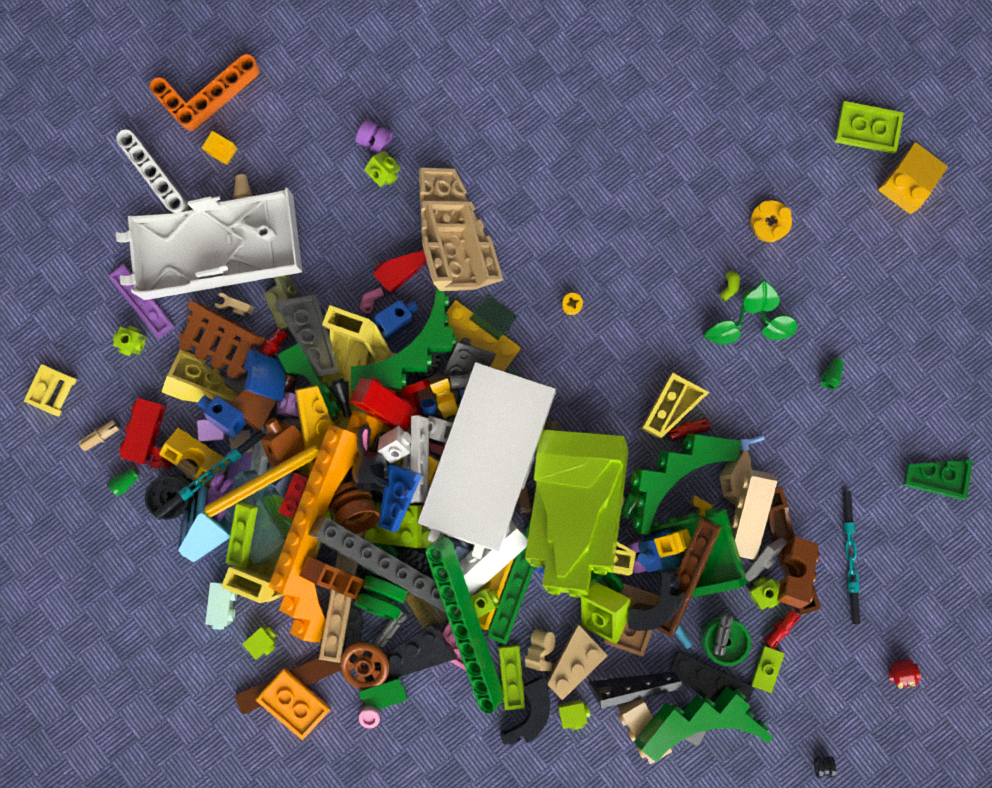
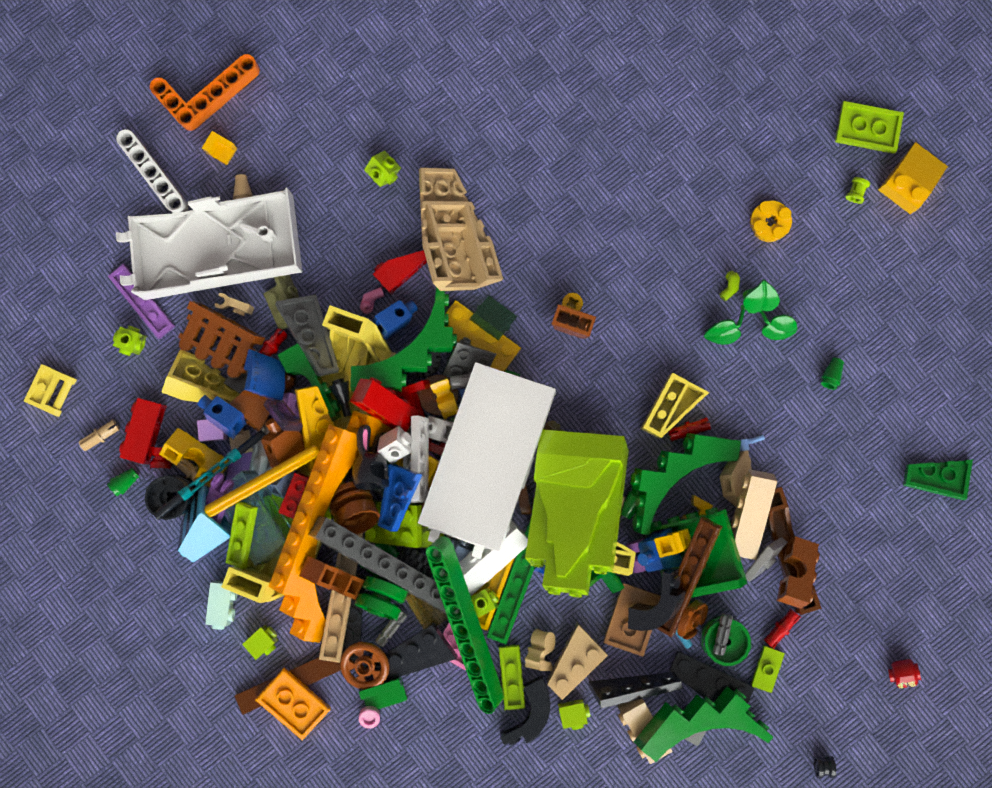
medium lavender wheel [355,119,393,154] -> none
blue plate [420,398,439,417] -> none
lime slope [581,582,630,644] -> none
lime brick [747,576,780,610] -> none
piece [843,491,861,624] -> none
none -> clear purple tile [263,399,303,431]
none -> dark orange torso [552,304,596,339]
none -> dark orange tile [677,599,708,640]
none -> lime bush [845,177,870,204]

